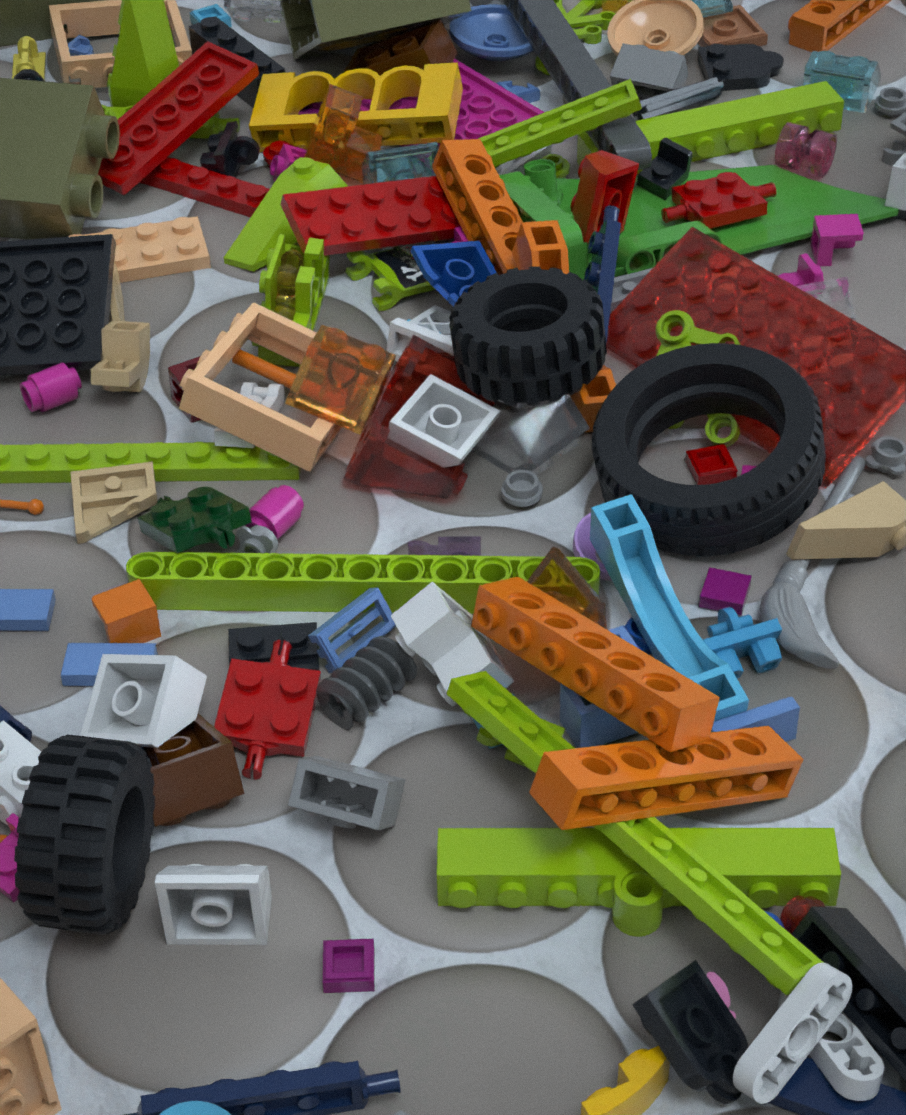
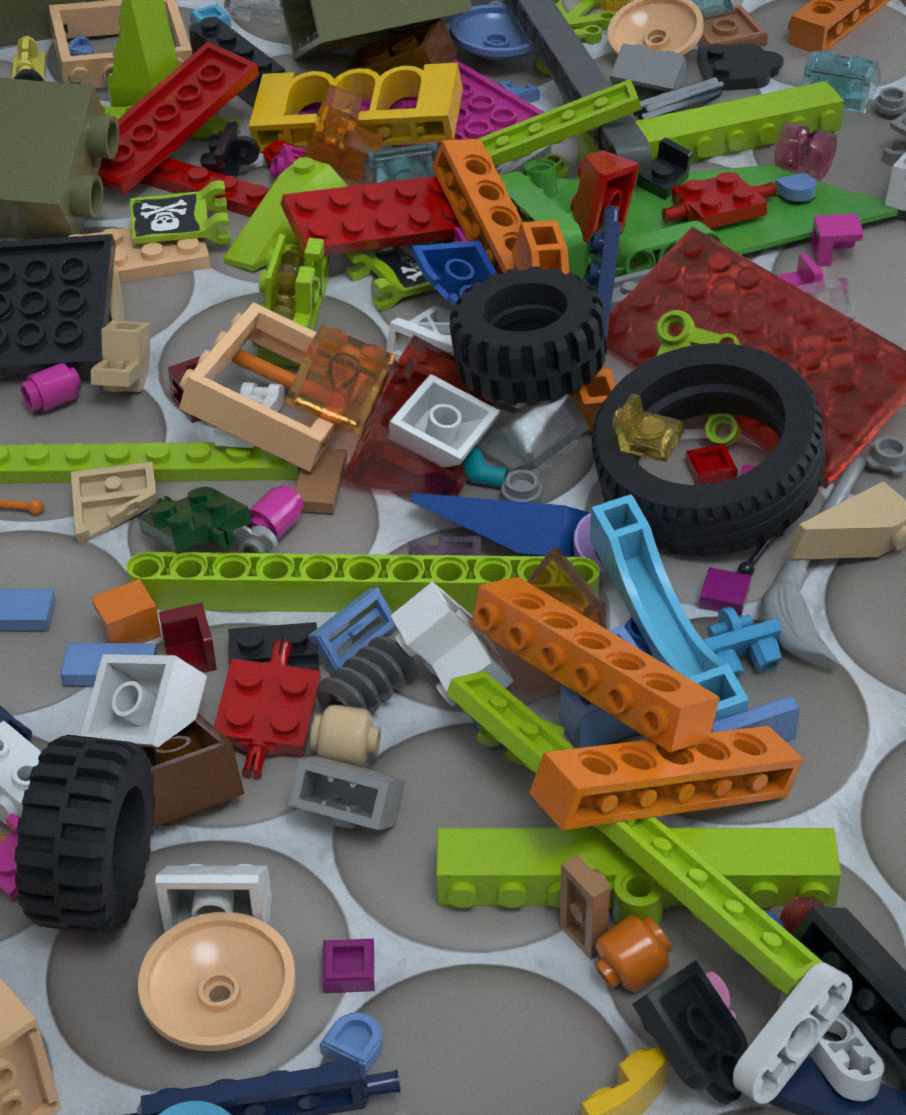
none -> flag [130,181,231,245]
none -> light nougat dish [138,912,296,1051]
none -> dark red panel [159,603,217,673]
none -> medium nougat tile [295,448,347,514]
none -> tan head [310,705,381,767]
none -> medium blue tile [320,1012,383,1075]
none -> blue wedge [410,493,590,557]
none -> teal arm [459,446,508,488]
none -> medium nougat plate [560,855,611,960]
none -> orange head [594,915,673,993]
none -> clear yellow bracket [613,394,684,462]
none -> black hinge [738,530,785,575]
none -> medium blue tile [775,172,817,202]

